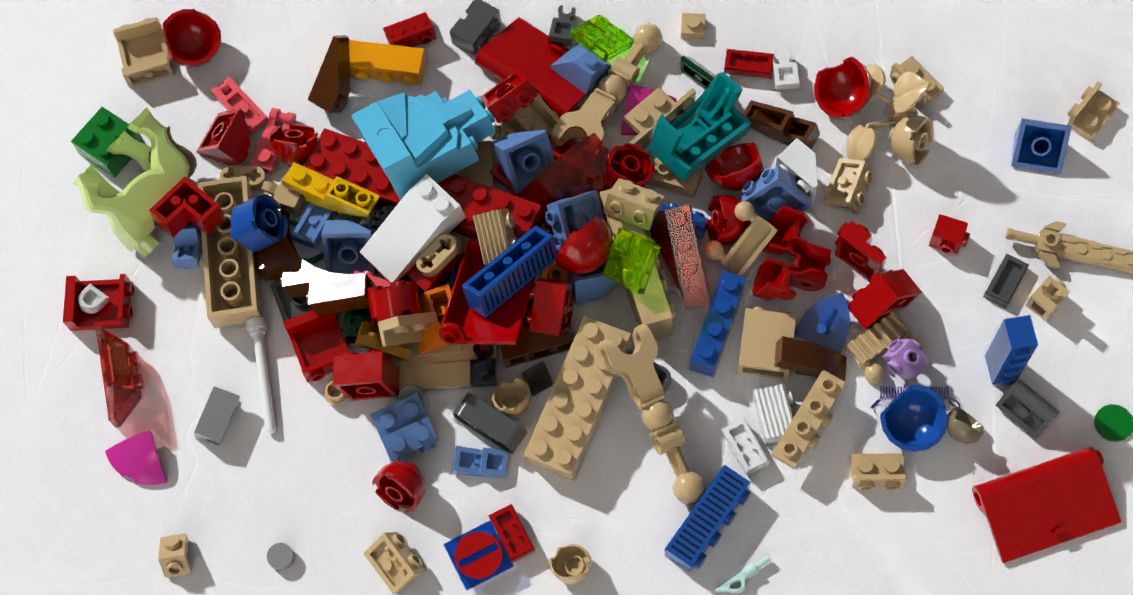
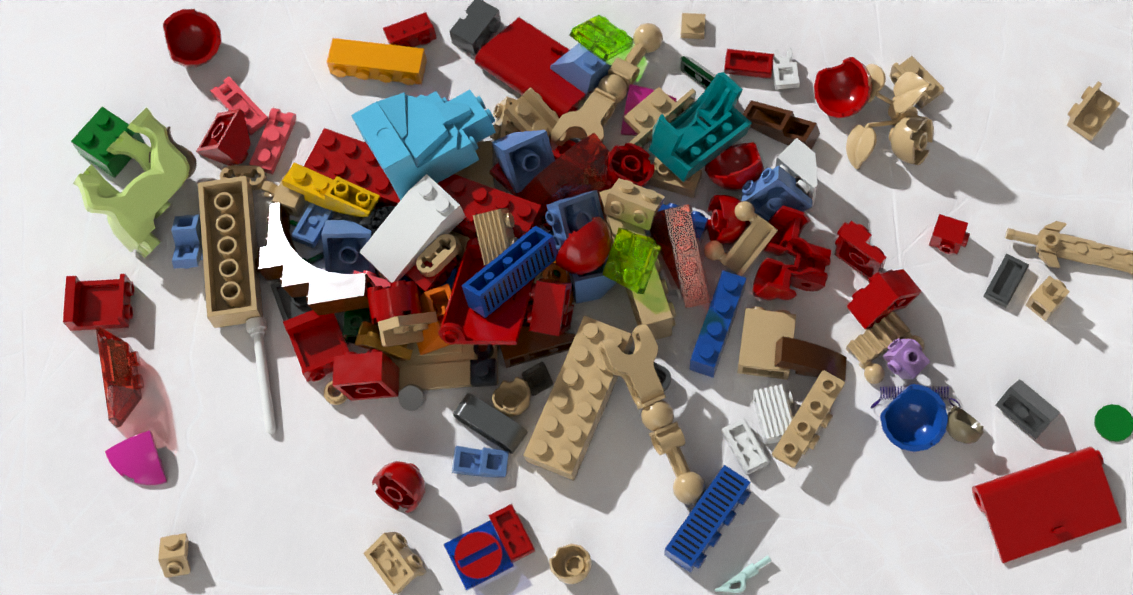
white tile [78,284,109,314] -> none
tan panel [113,17,175,88] -> none
red brick [149,177,226,237] -> none
light grey hinge [194,386,240,446] -> none
blue brick [230,194,288,252] -> none
light grey tile [267,543,294,571] -> none
red cylinder [270,124,318,167] -> none
reddish brown slope [308,35,351,113] -> none
medium blue plate [370,393,438,462] -> none
red plate [480,70,538,124] -> none
dark grey plate [549,5,576,45] -> none
blue shield [794,292,850,353] -> none
tan bracket [823,158,873,214] -> none
tan bracket [850,453,907,490] -> none
blue brick [985,315,1038,386] -> none
blue slope [1011,118,1072,174] -> none

